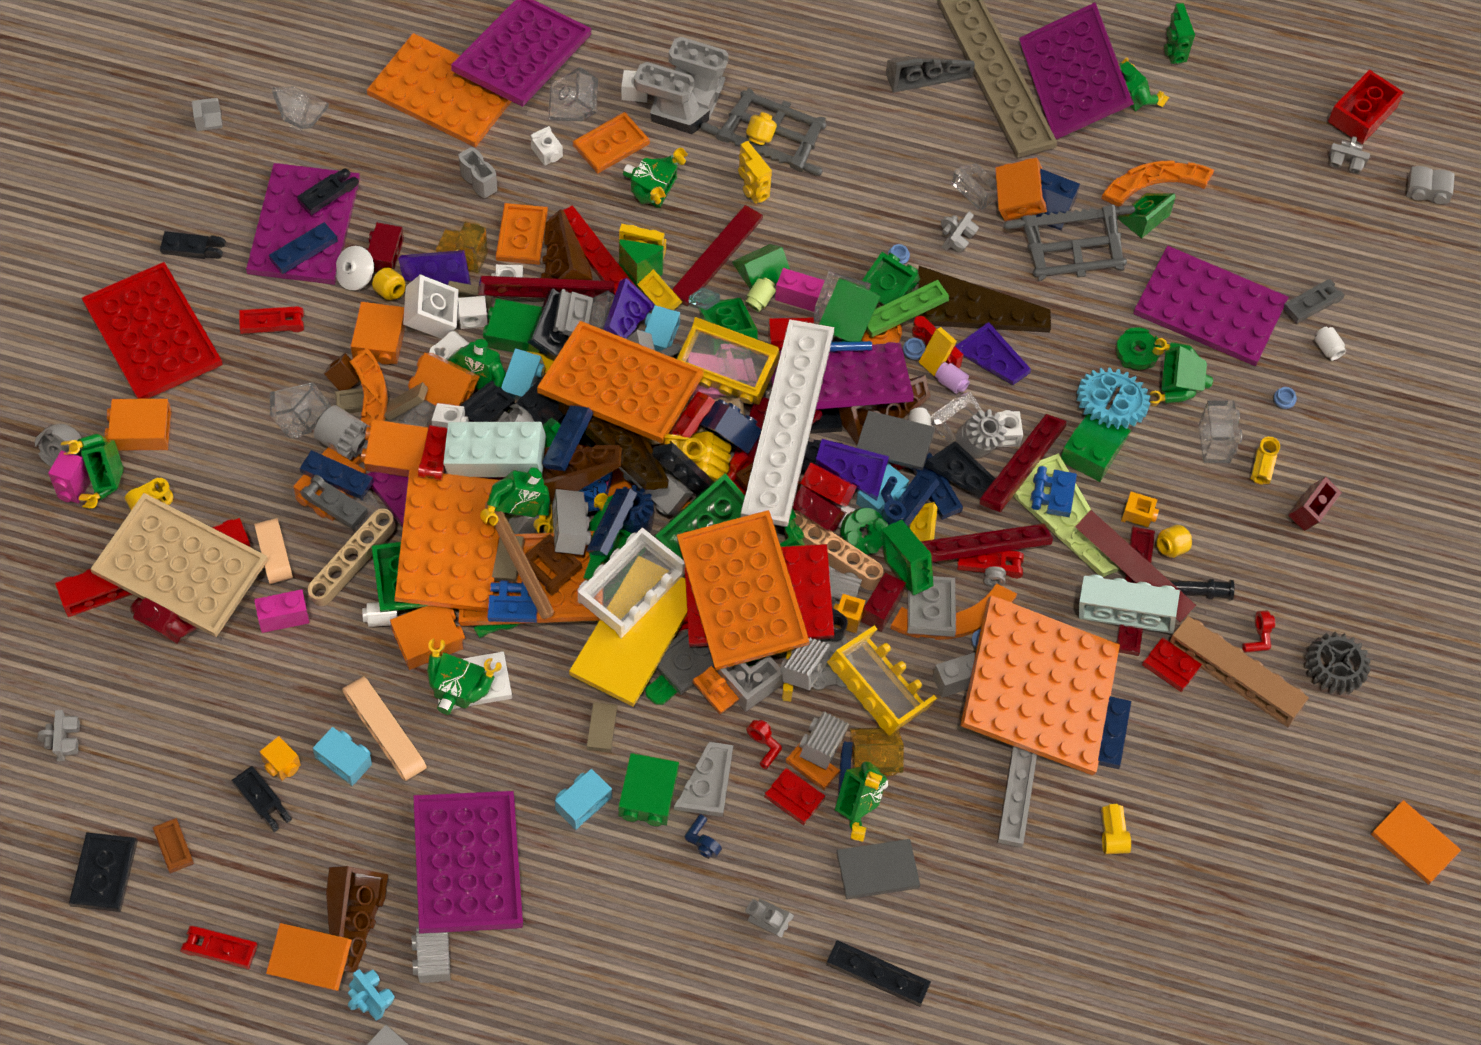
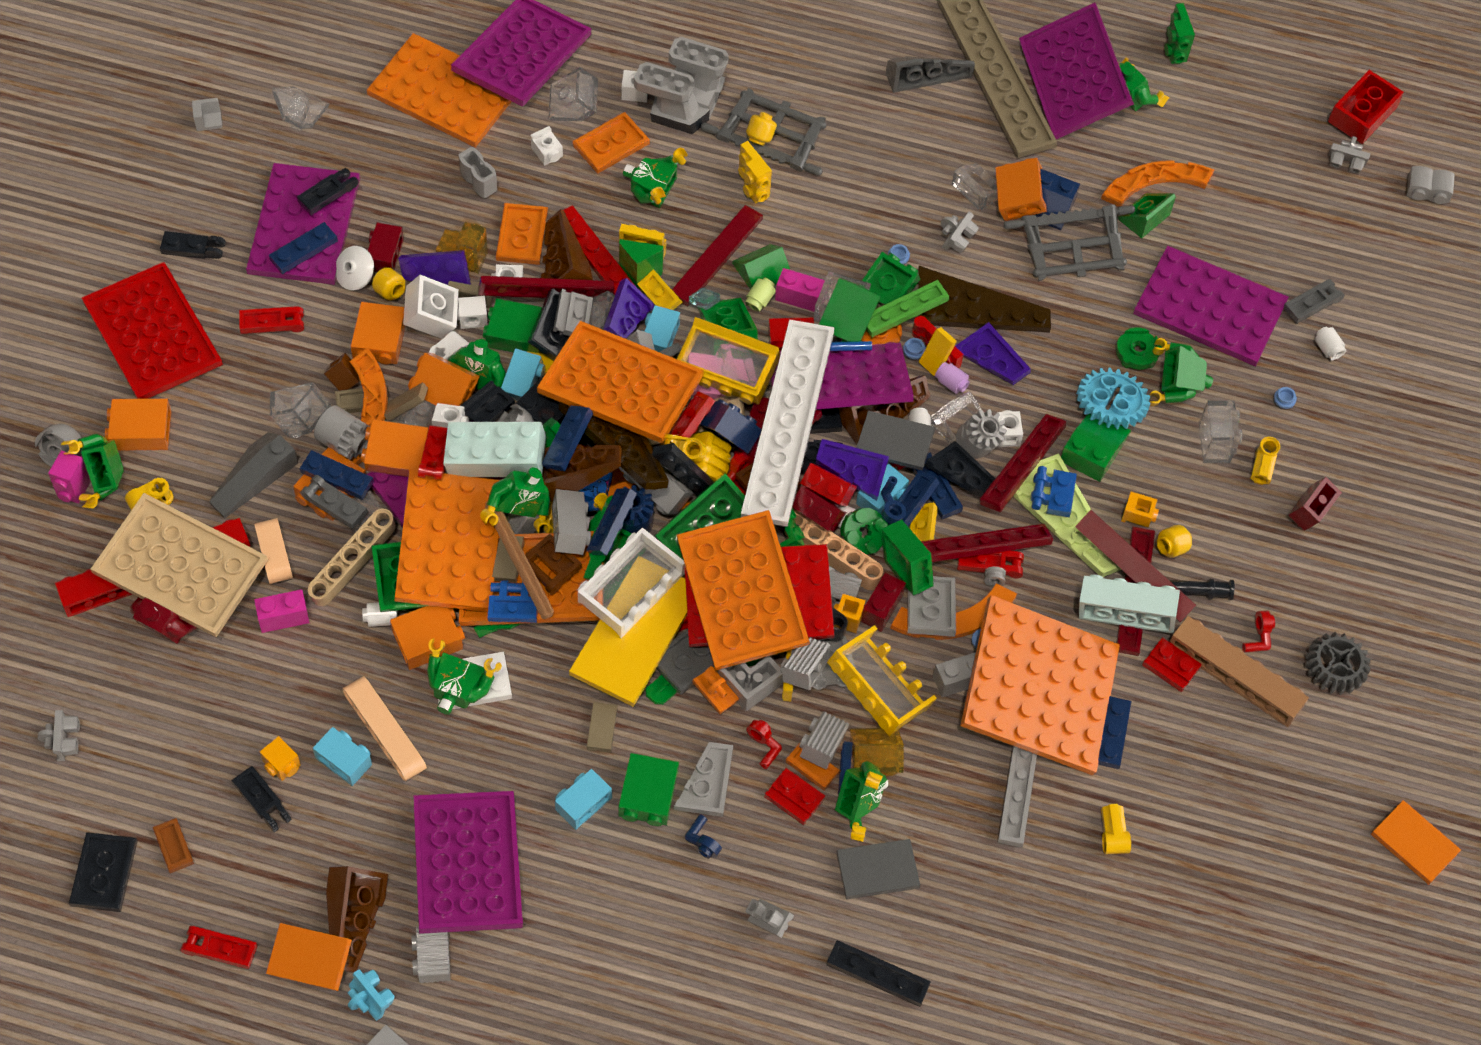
none -> dark grey wedge [209,432,298,519]

